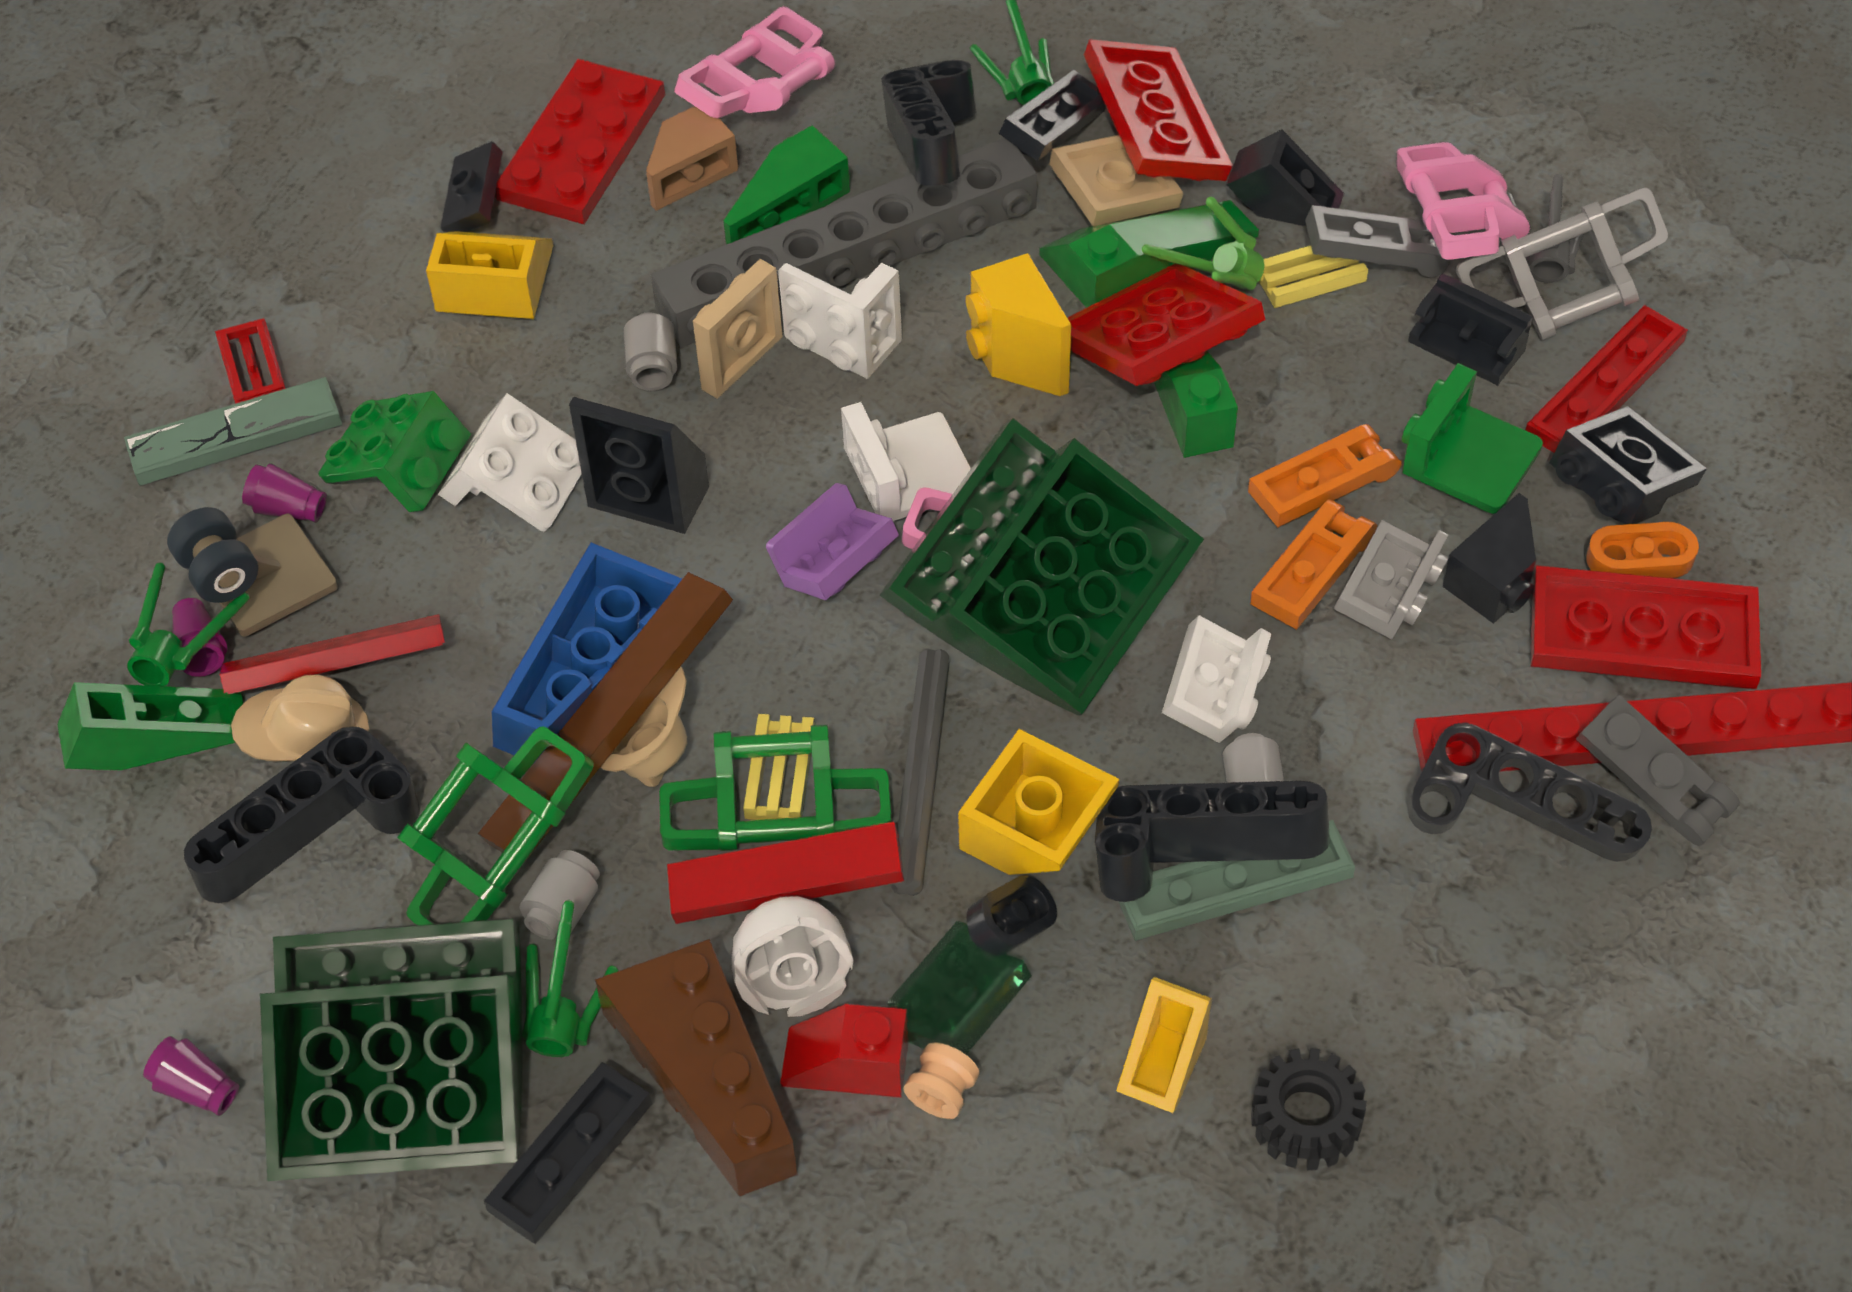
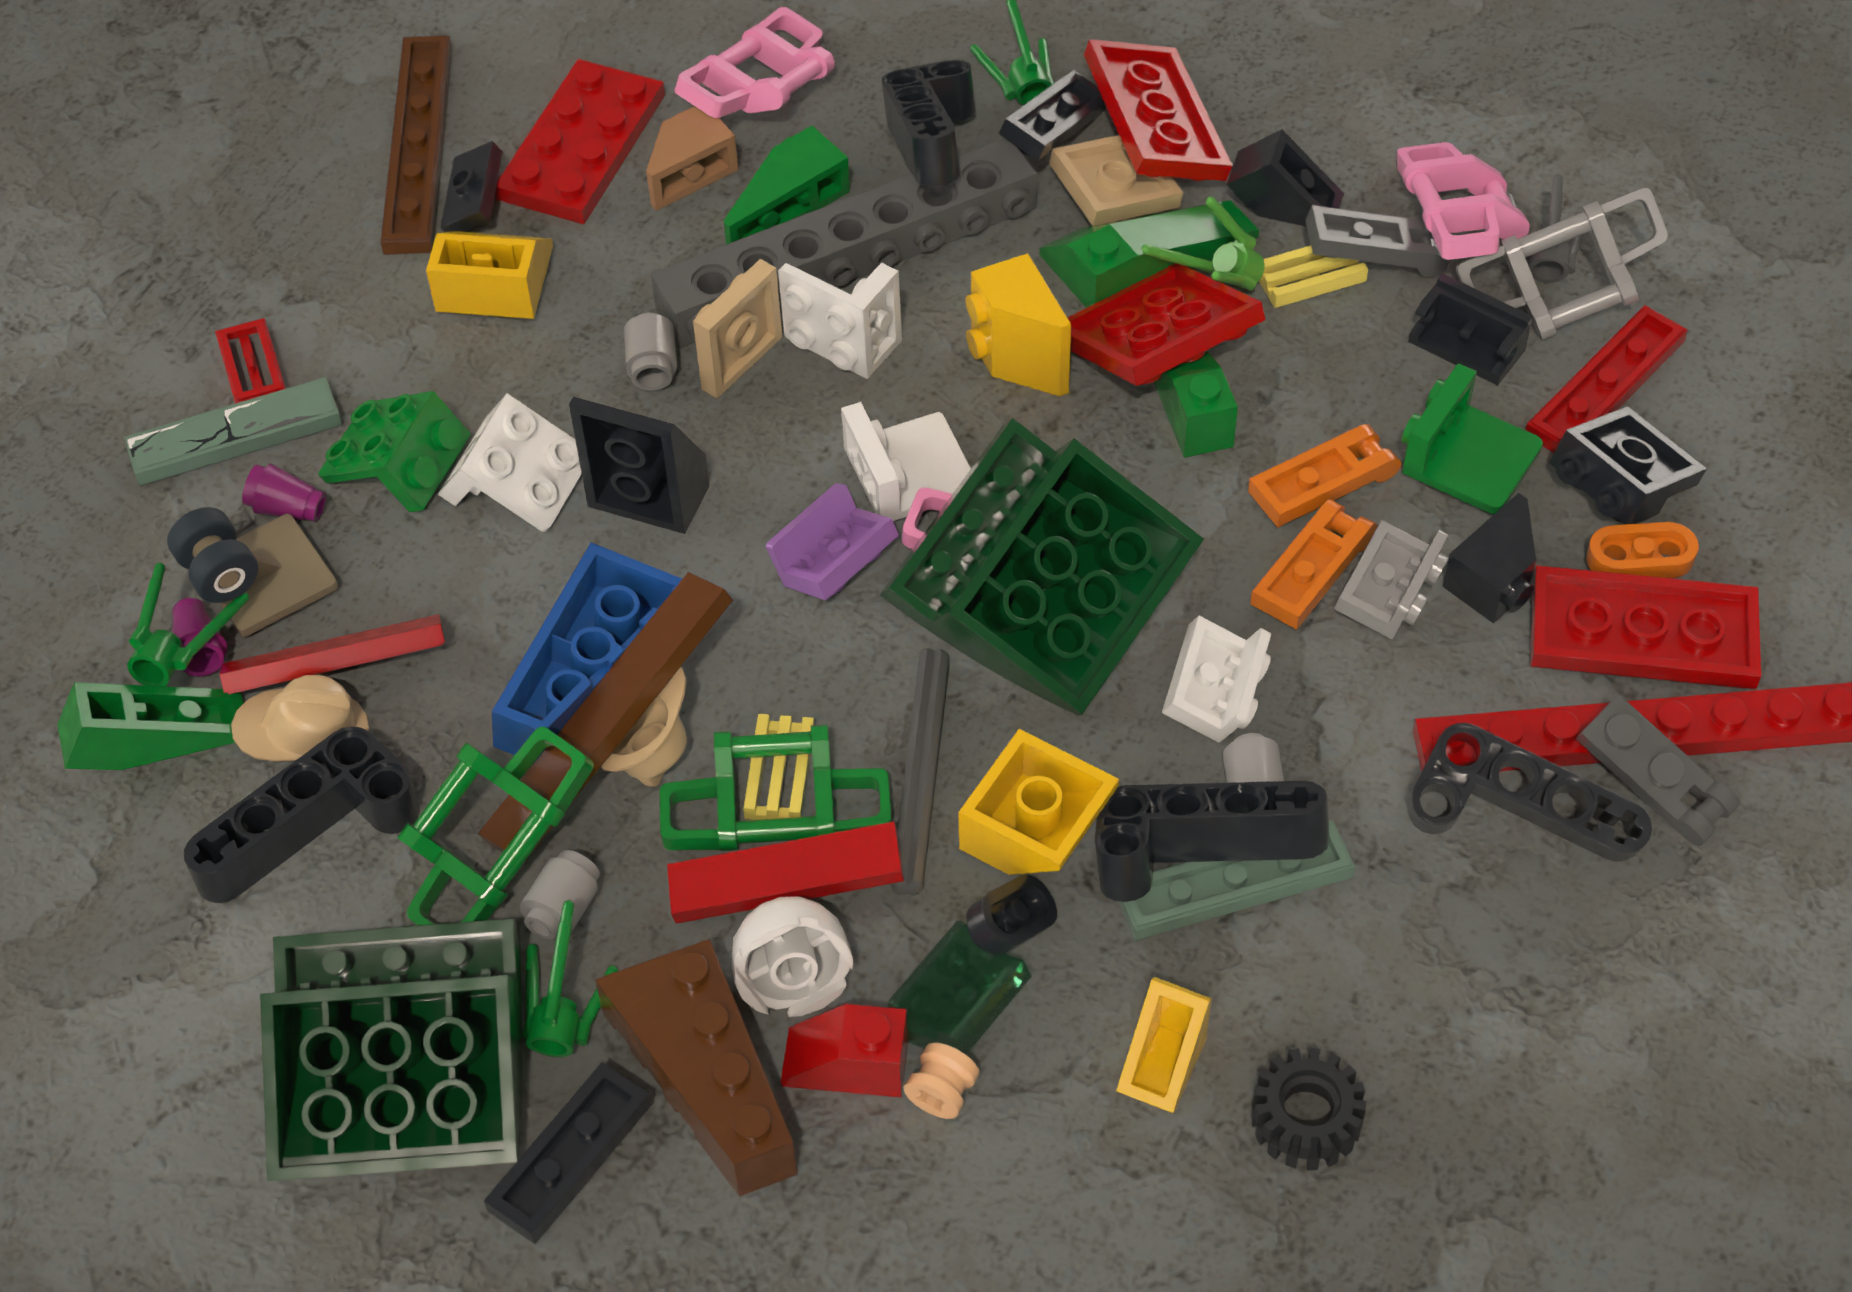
magenta cone [143,1036,240,1116] -> none
none -> reddish brown tile [380,35,452,255]

